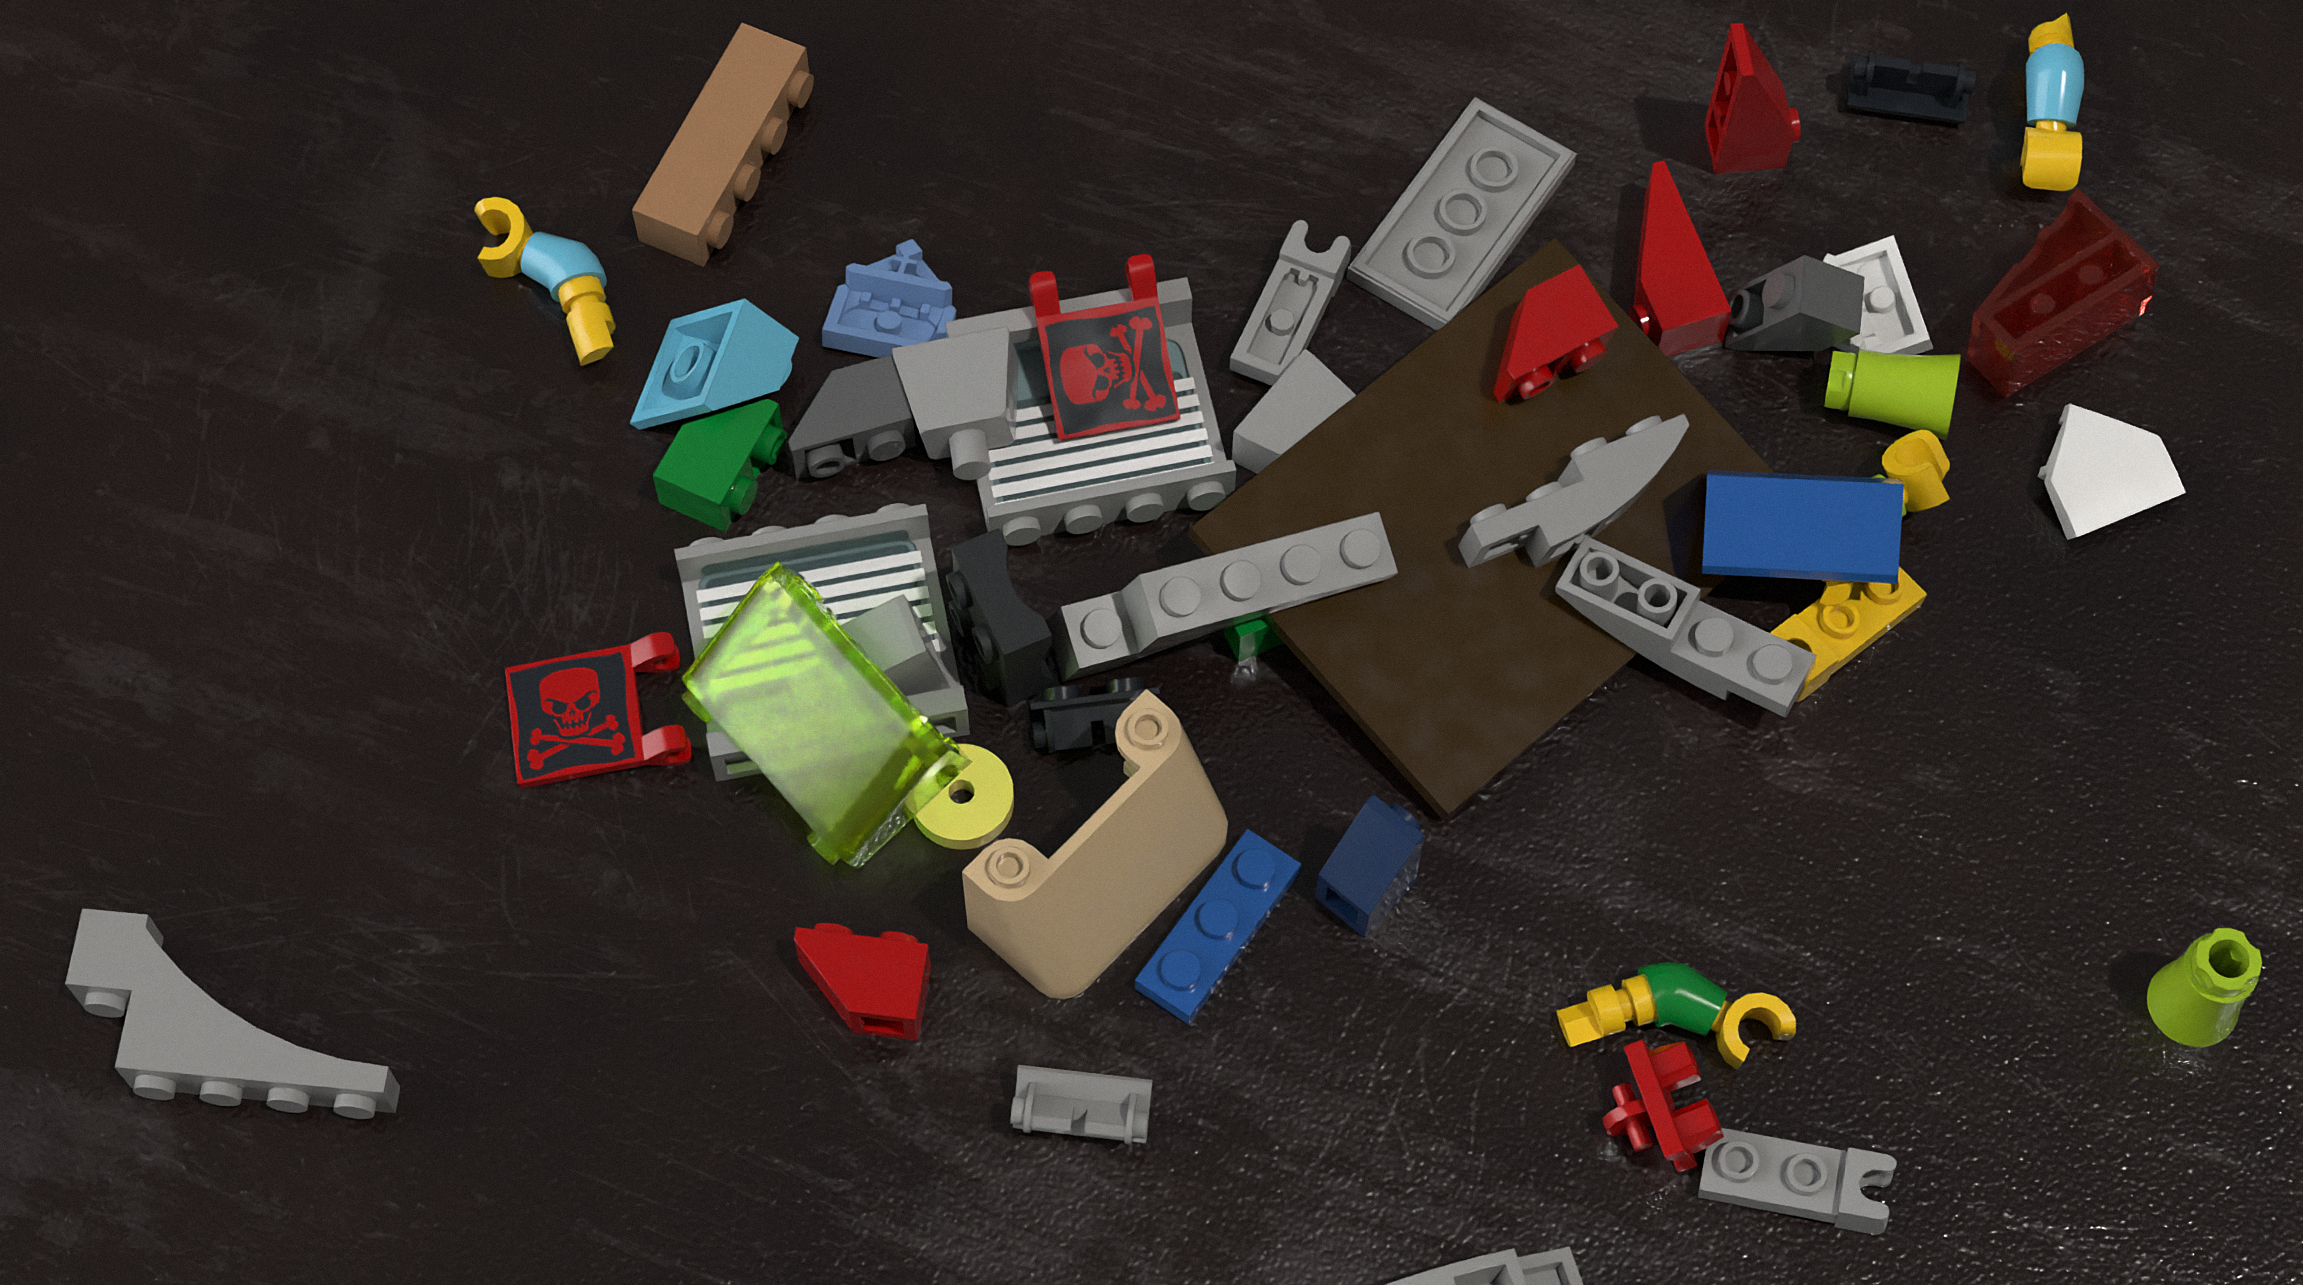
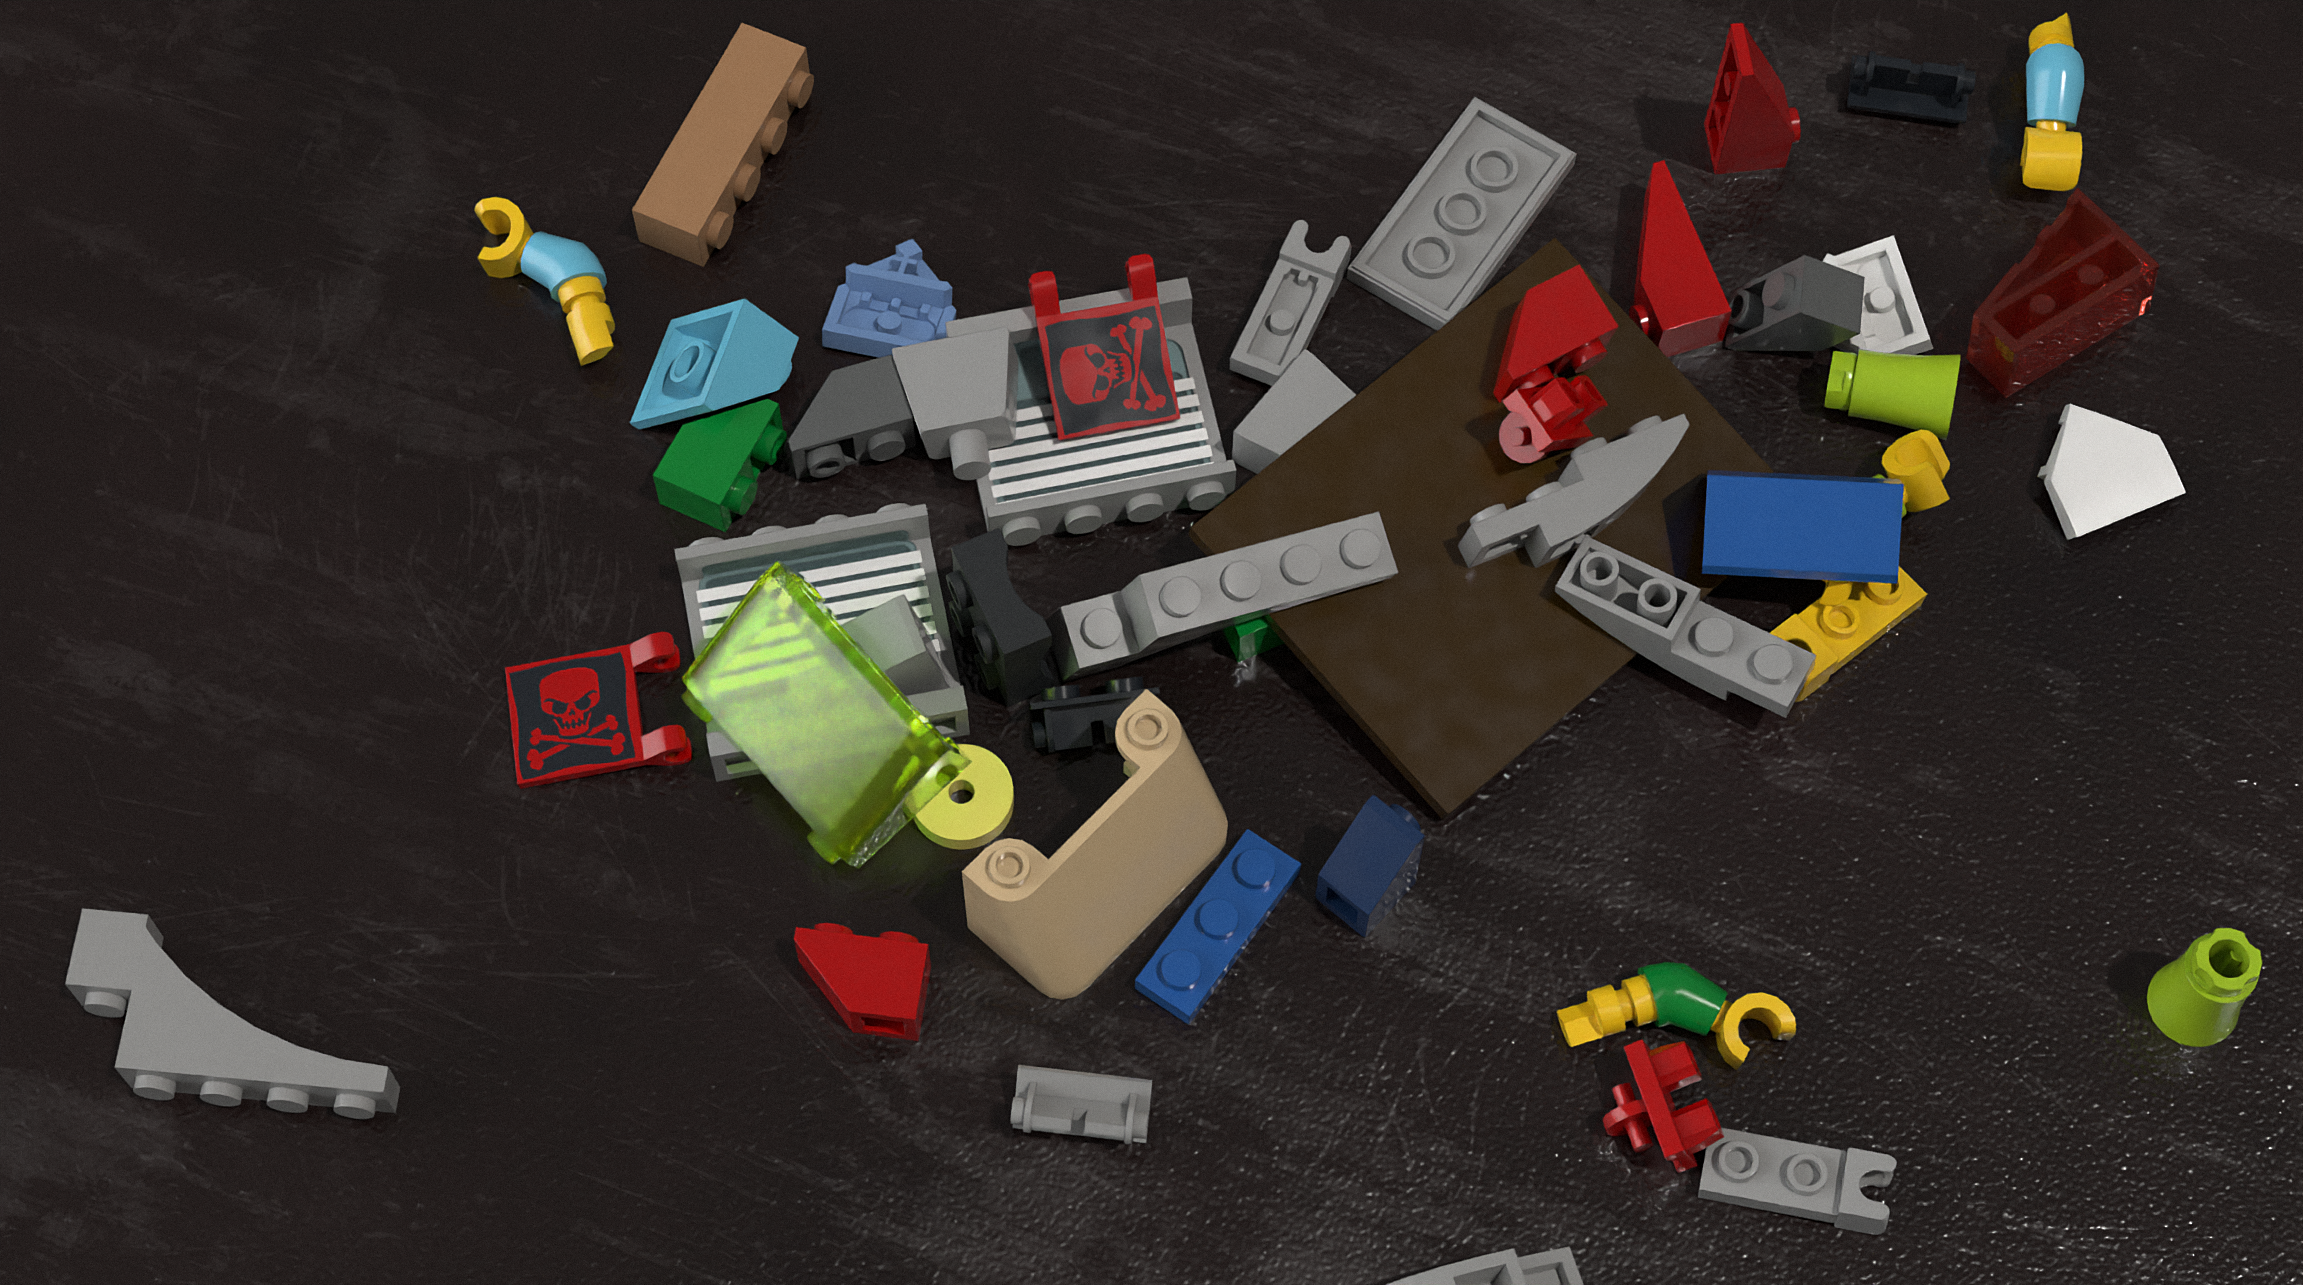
none -> red hips [1499,375,1608,463]

